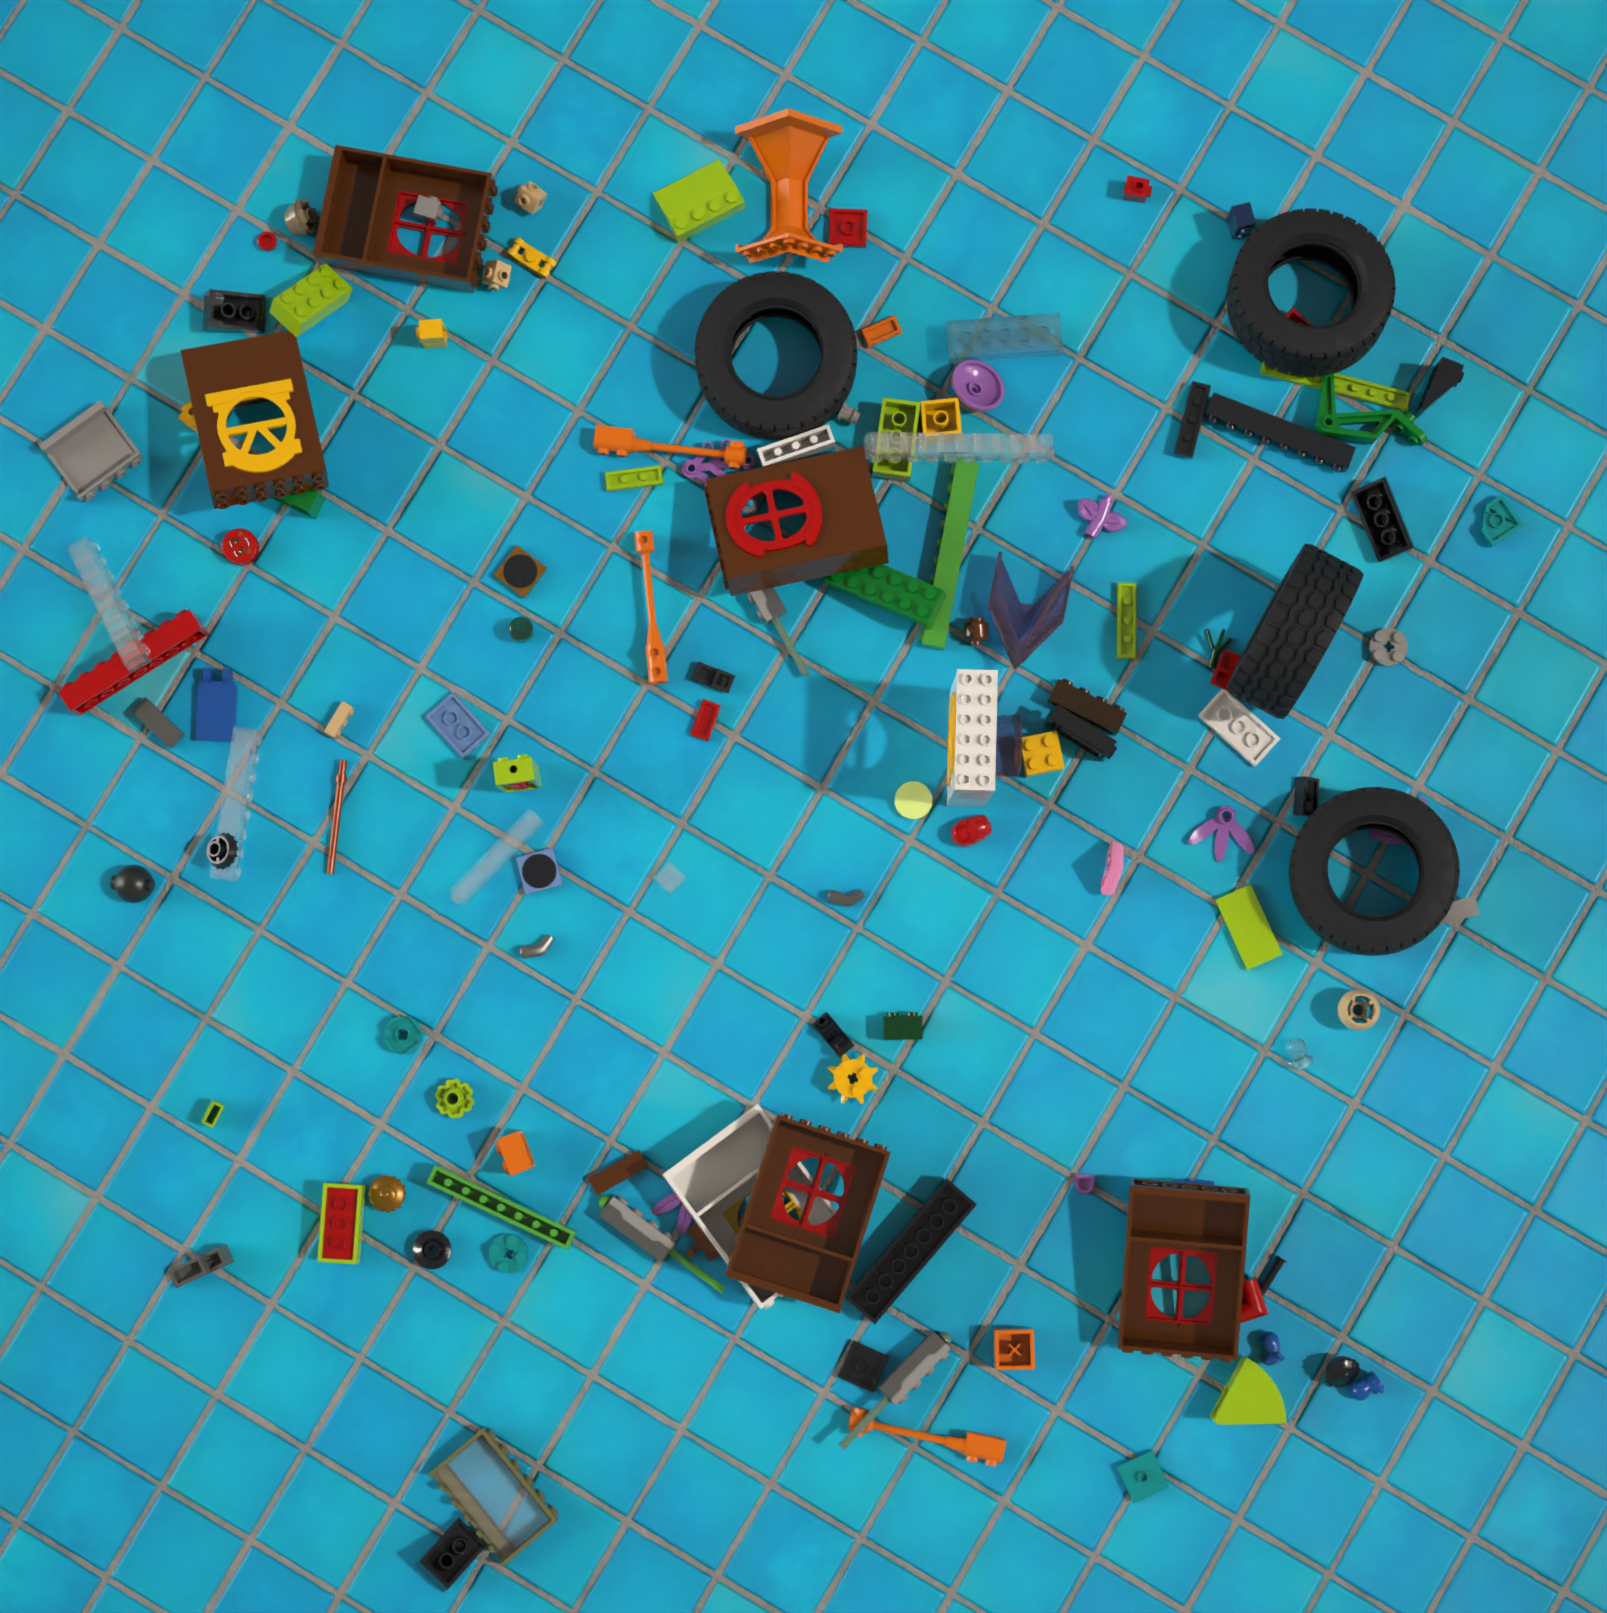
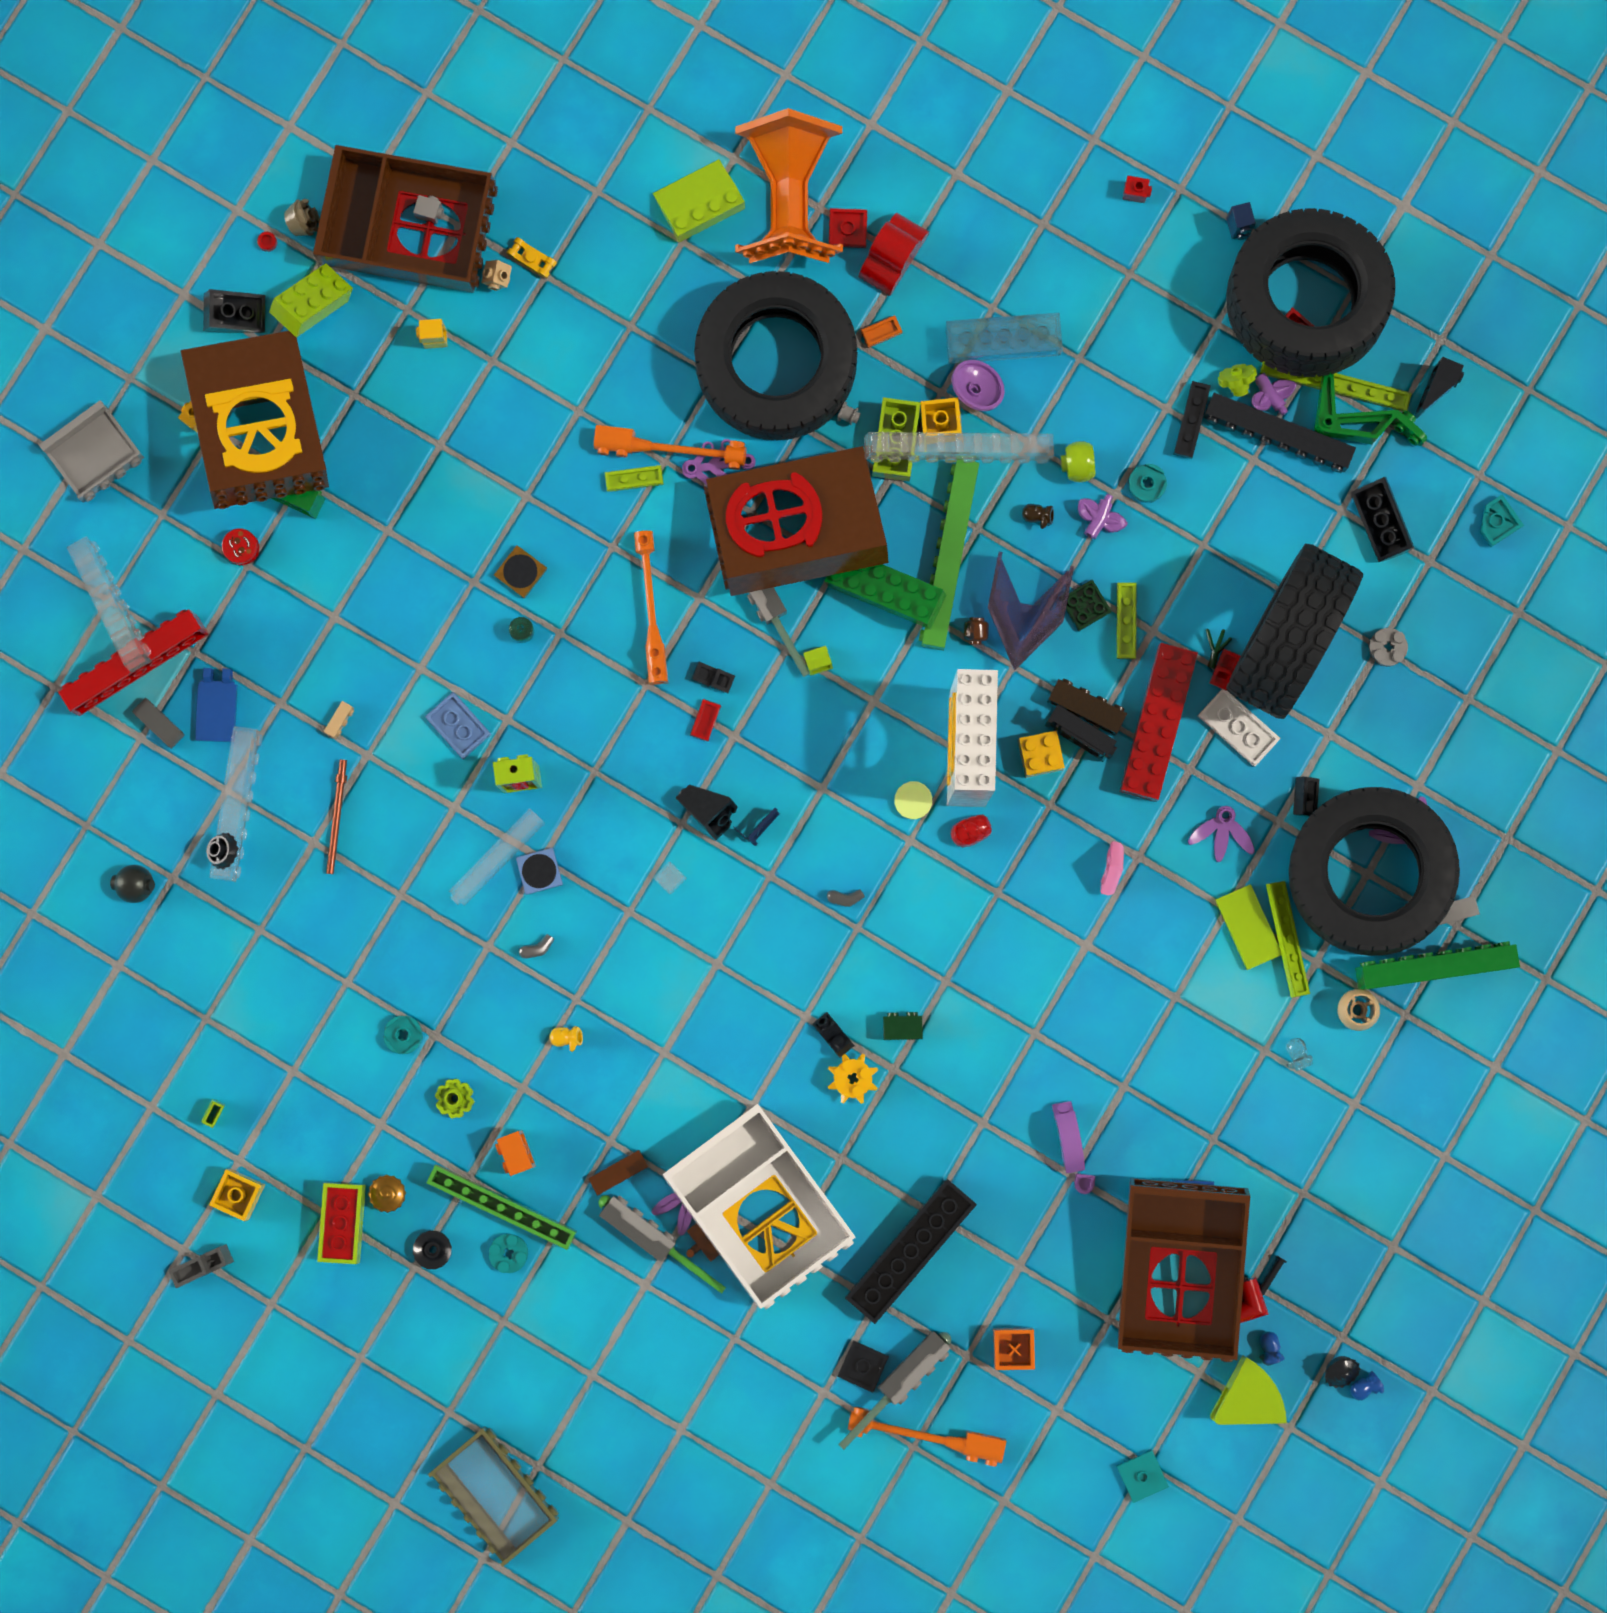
black slope [414,1518,487,1593] -> none
tan brick [514,181,548,214] -> none
reddish brown panel [724,1113,891,1313] -> none
white brick [757,424,835,467] -> none
piece [995,714,1022,778] -> none
none -> yellow brick [209,1169,265,1221]
none -> yellow animal [550,1026,583,1052]
none -> black slope [676,784,737,840]
none -> dark blue piece [733,808,780,846]
none -> lime piece [803,646,833,676]
none -> red brick [858,213,929,296]
none -> dark brown animal [1022,504,1054,529]
none -> medium lavender arch [1052,1101,1085,1174]
none -> dark green tile [1059,579,1112,631]
none -> lime wheel [1061,441,1095,483]
none -> red brick [1119,643,1198,802]
none -> teal plate [1128,464,1167,503]
none -> lime plant [1218,364,1257,397]
none -> medium lavender plant [1251,373,1297,416]
none -> lime tile [1266,881,1310,998]
none -> green brick [1355,941,1520,990]

